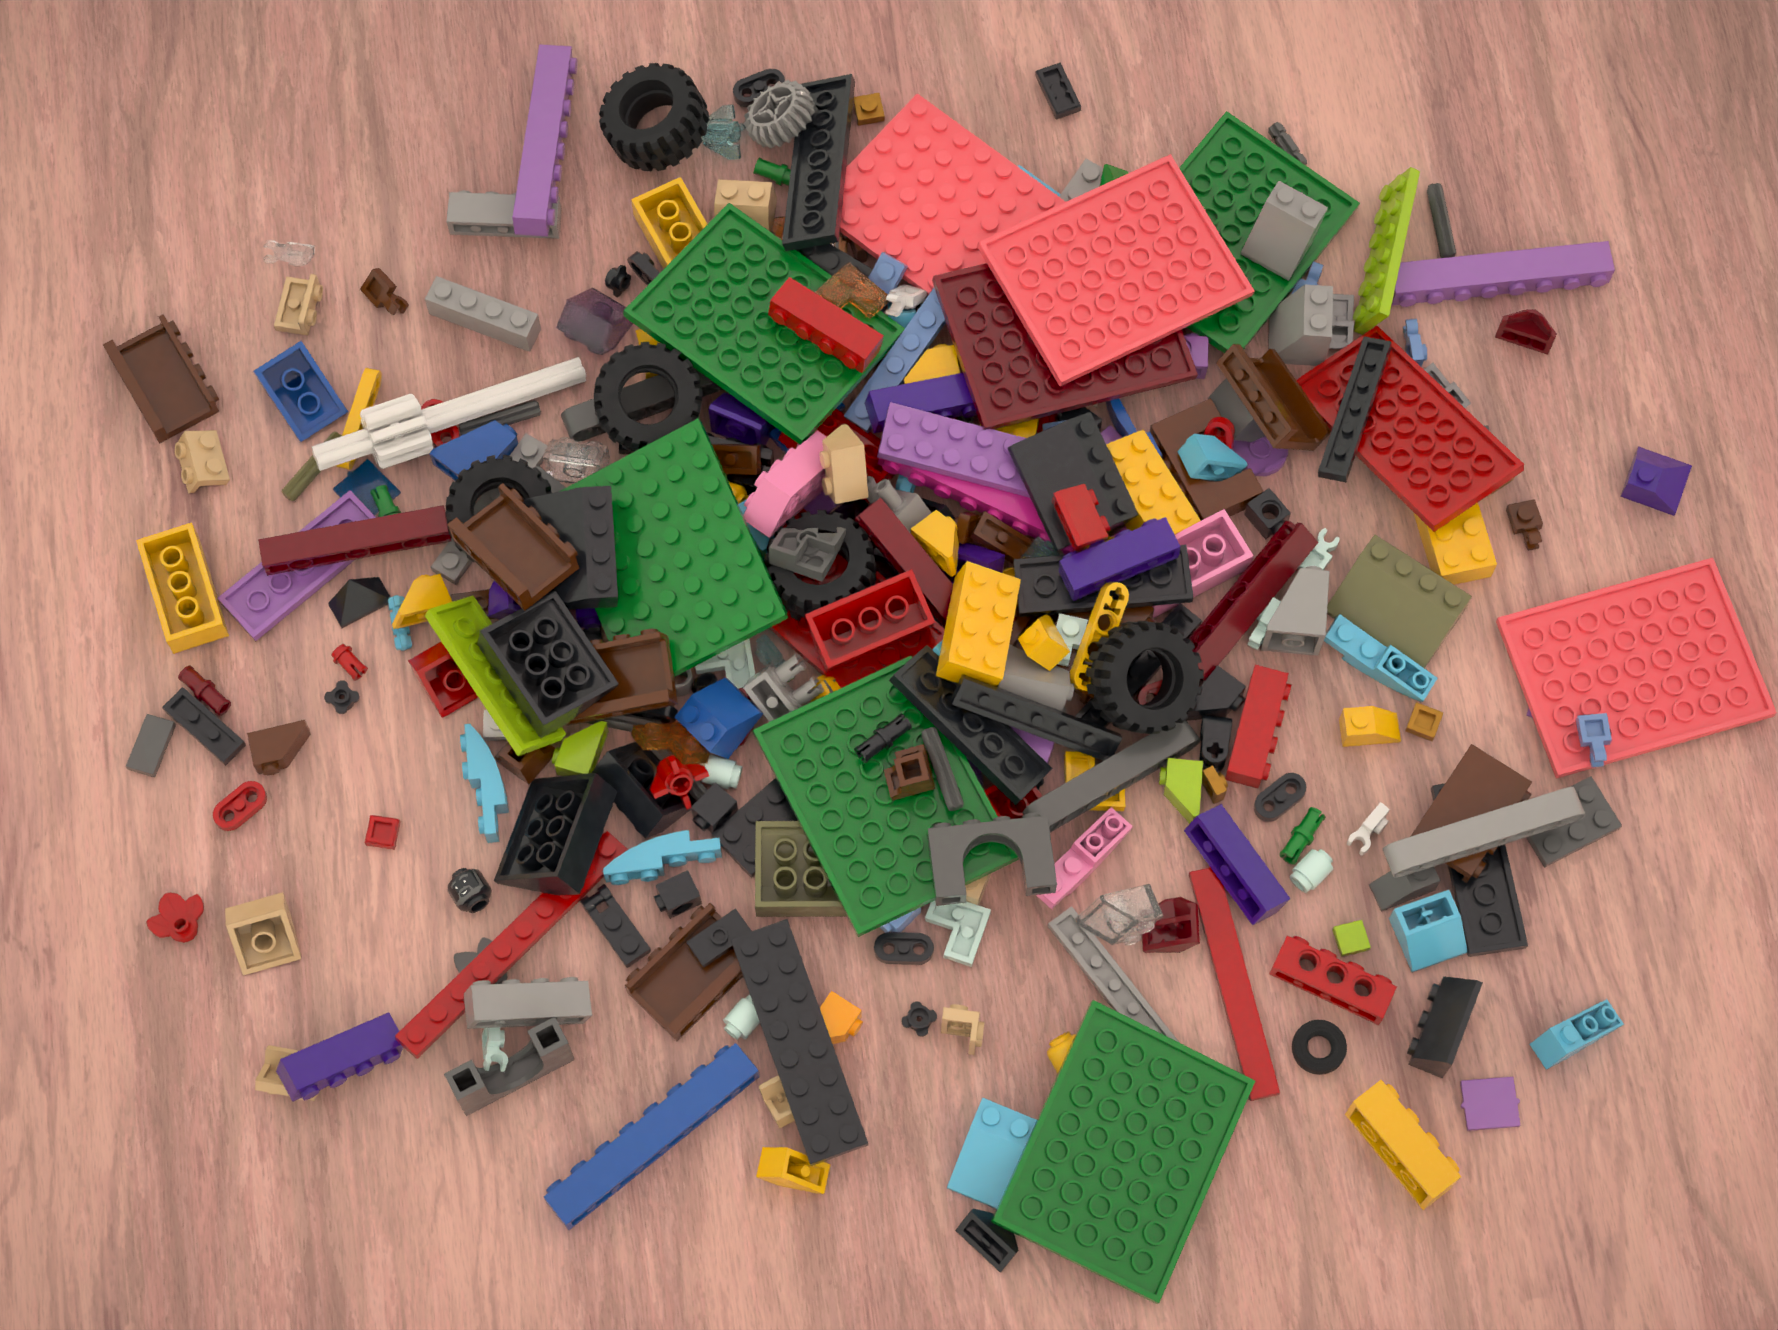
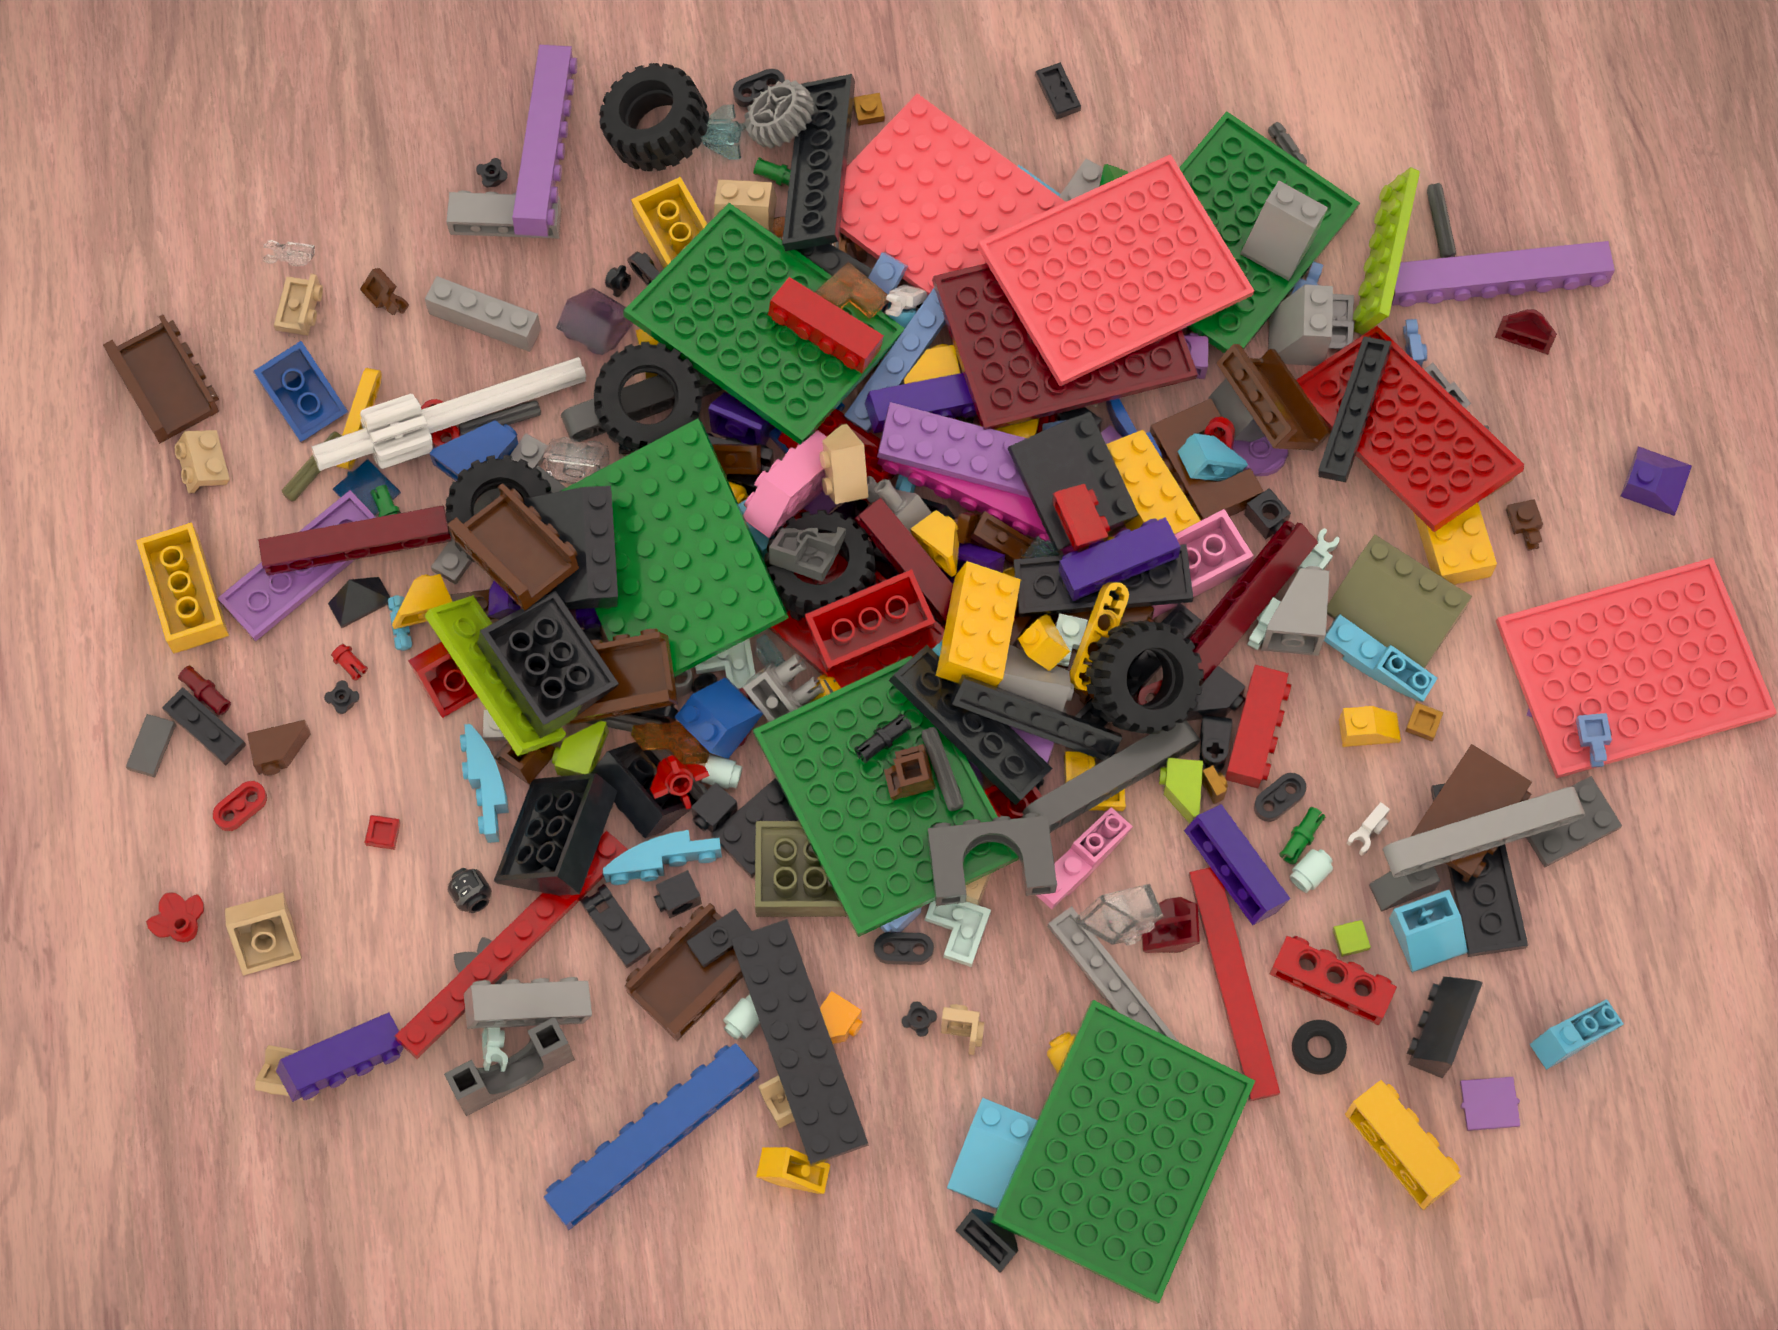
none -> black plate [476,158,508,187]

